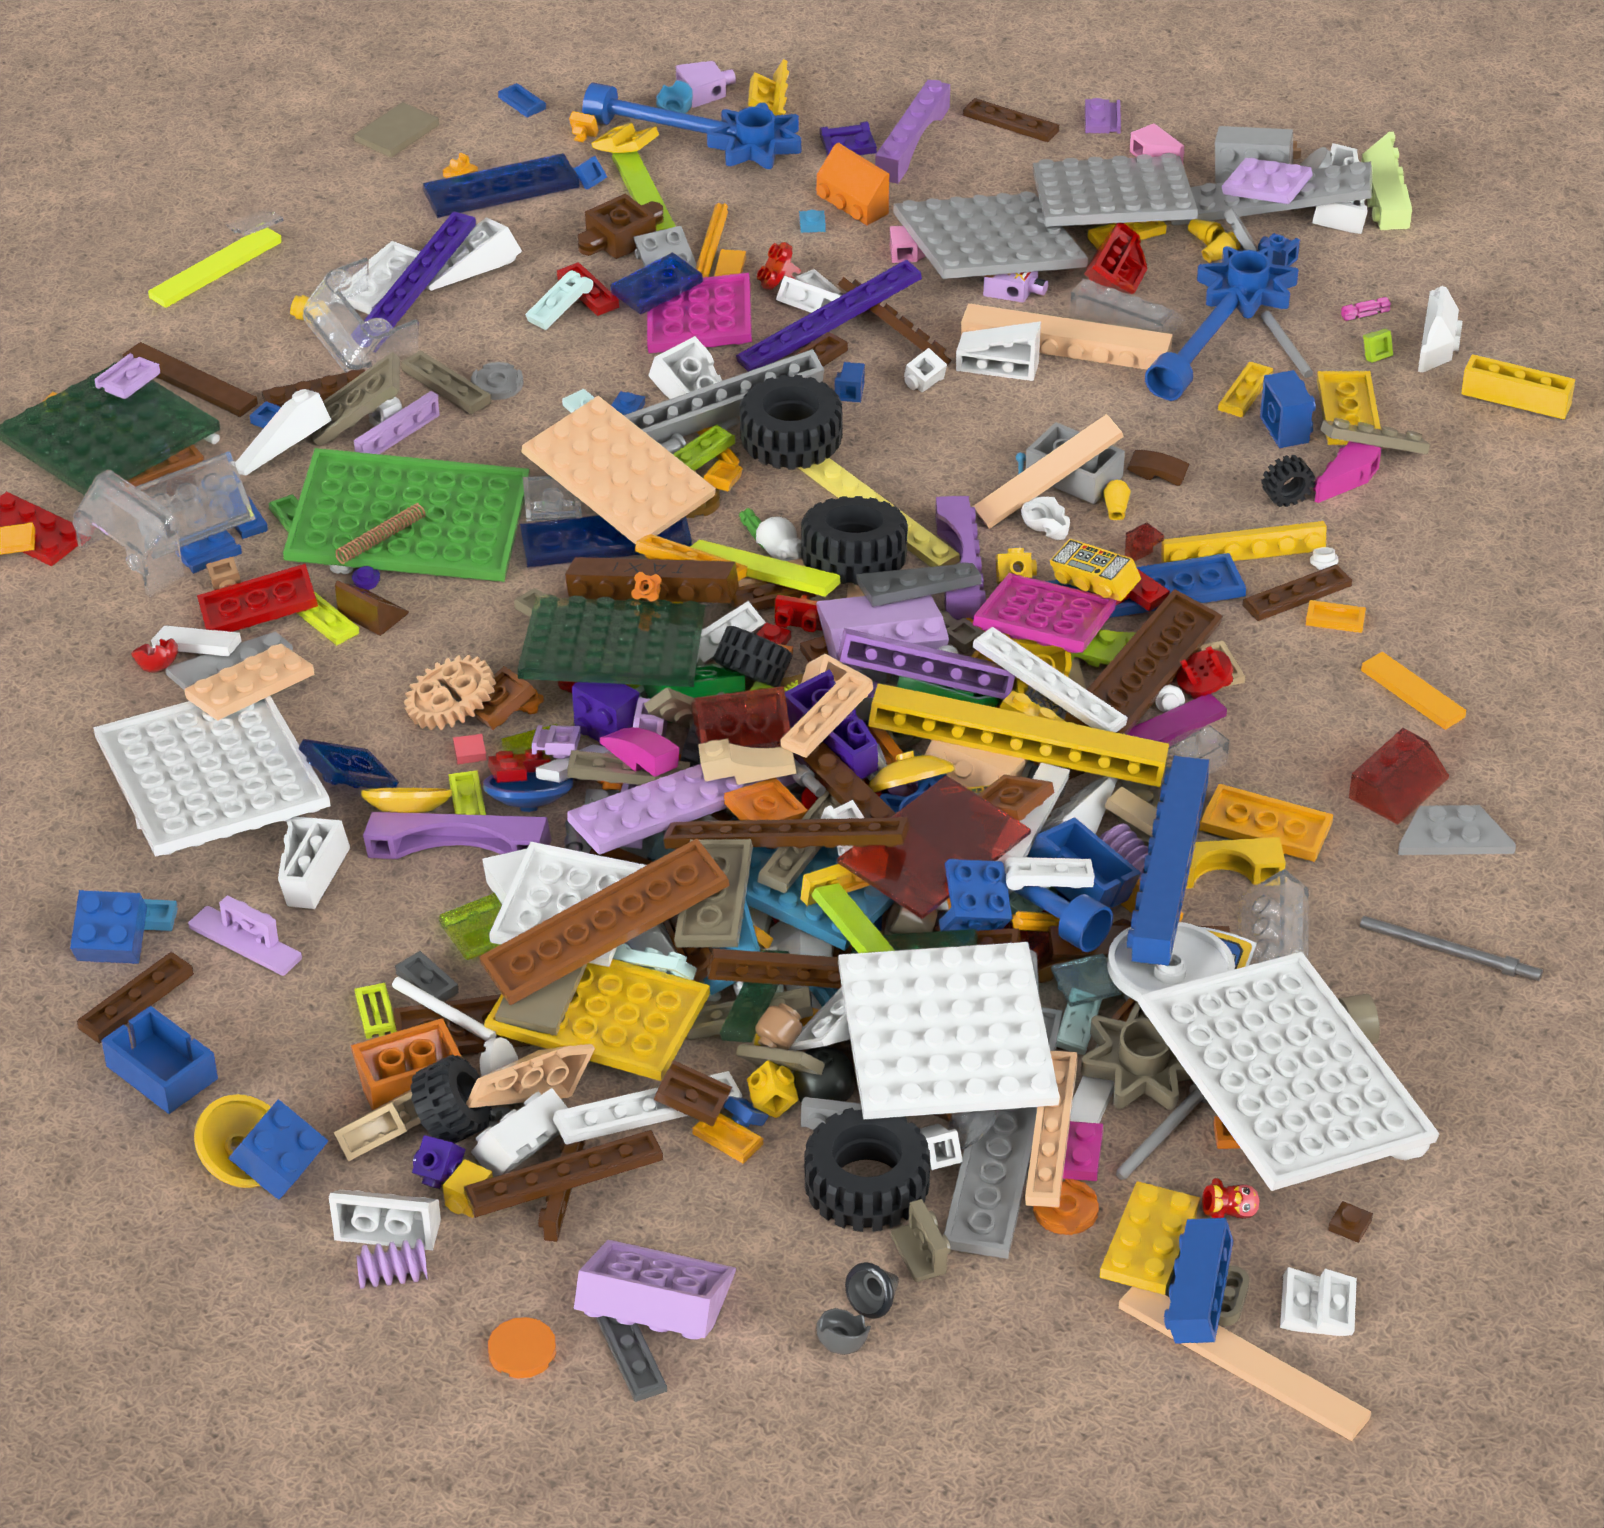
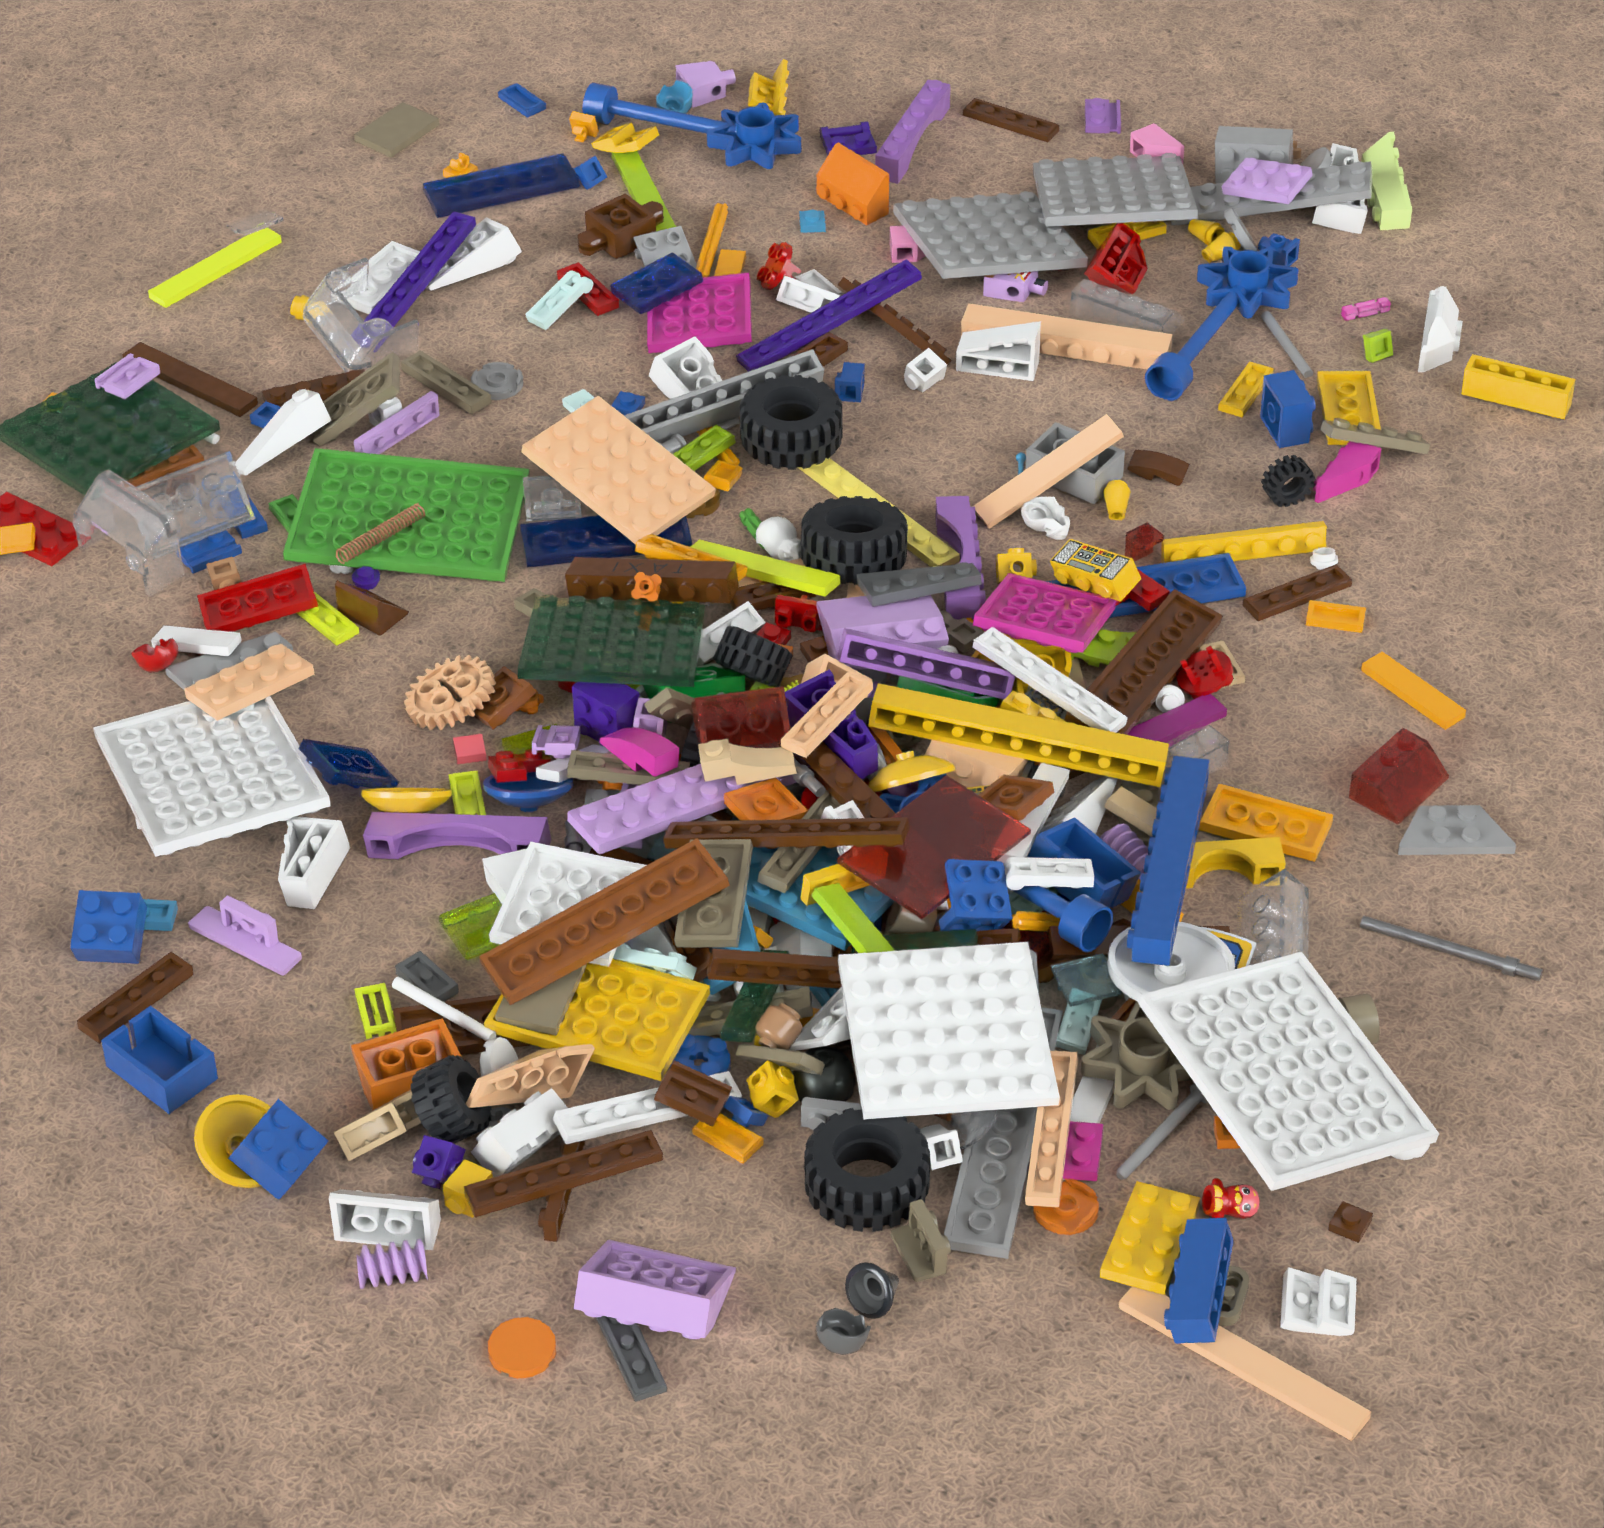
none -> blue plate [668,1034,731,1076]

